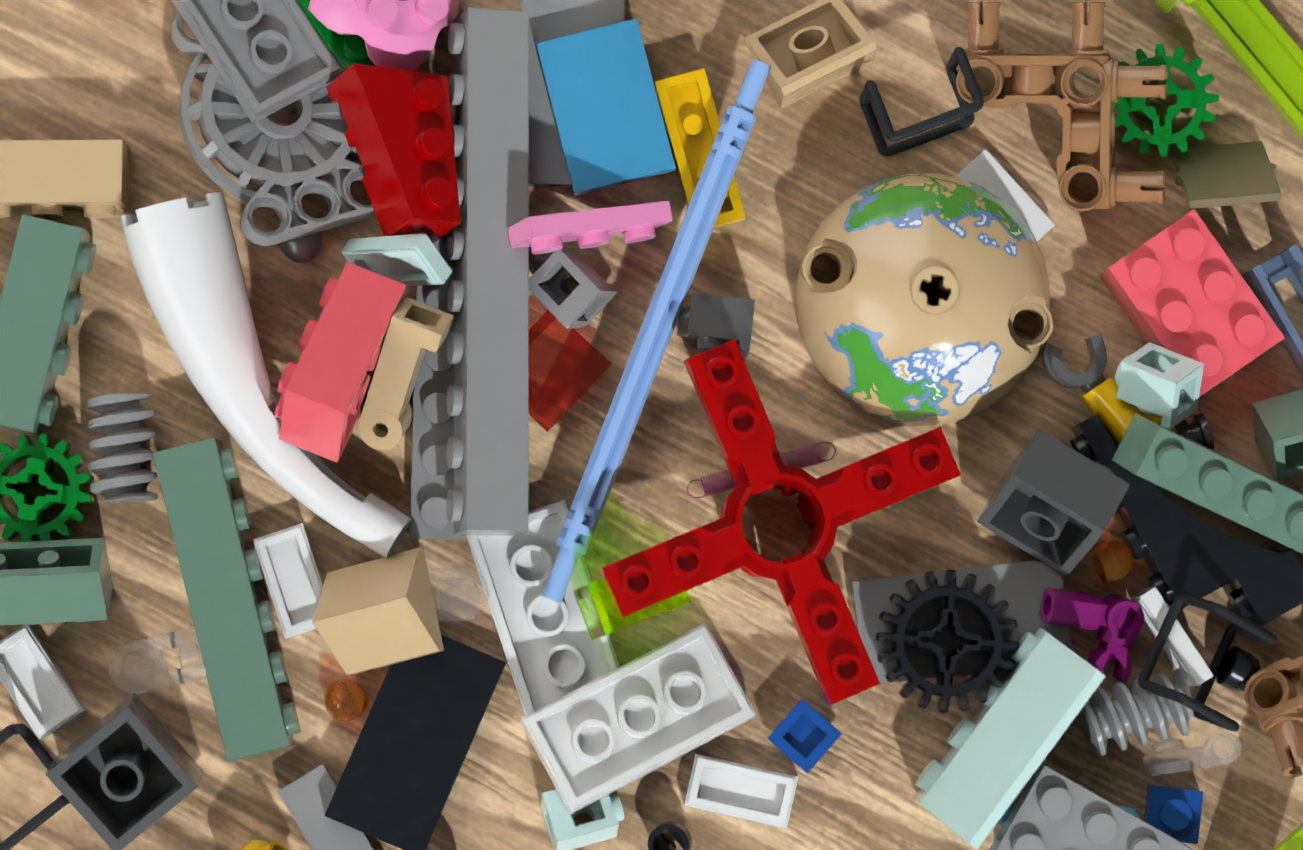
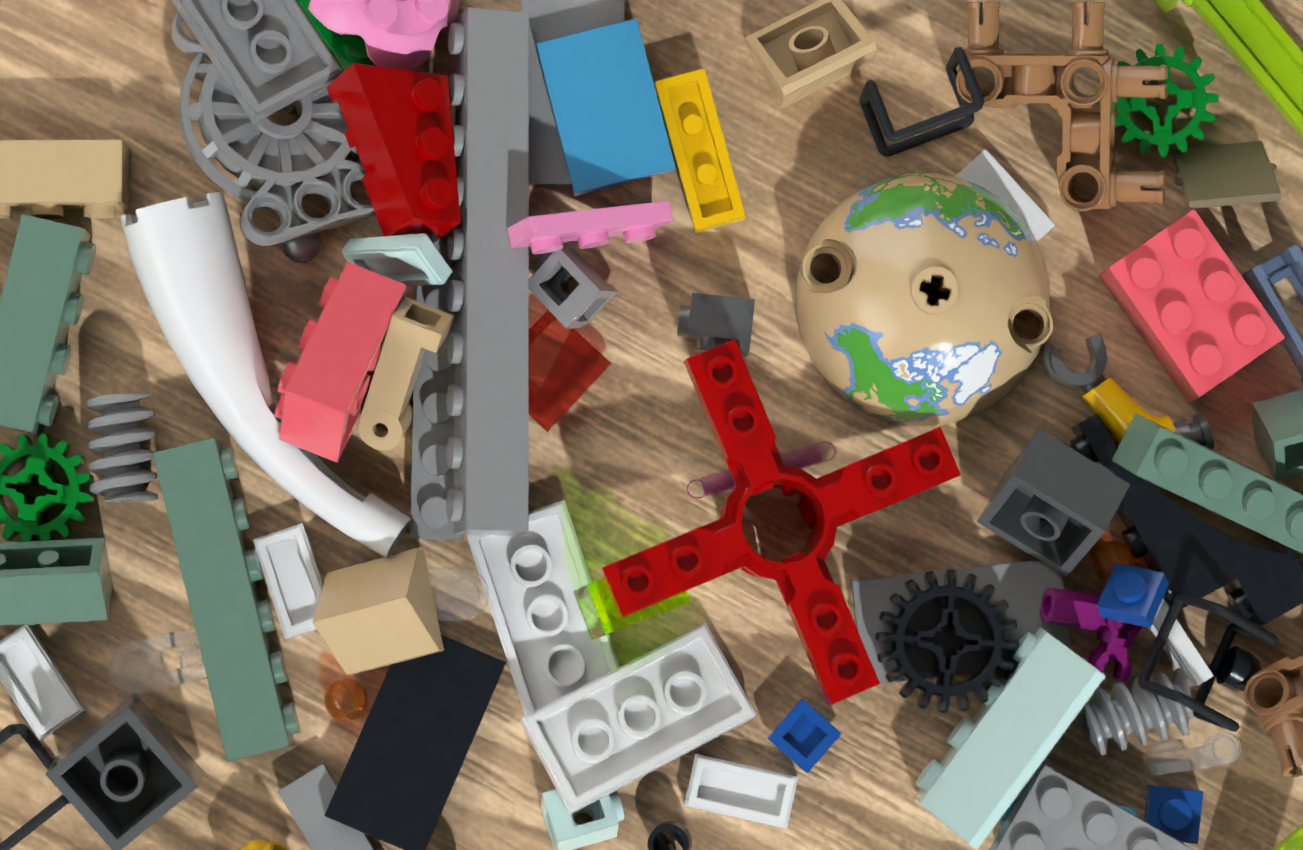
light blue axle [541,59,771,603] -> none
light aqua brick [1115,342,1204,429] -> none
none -> blue plate [1097,563,1169,628]

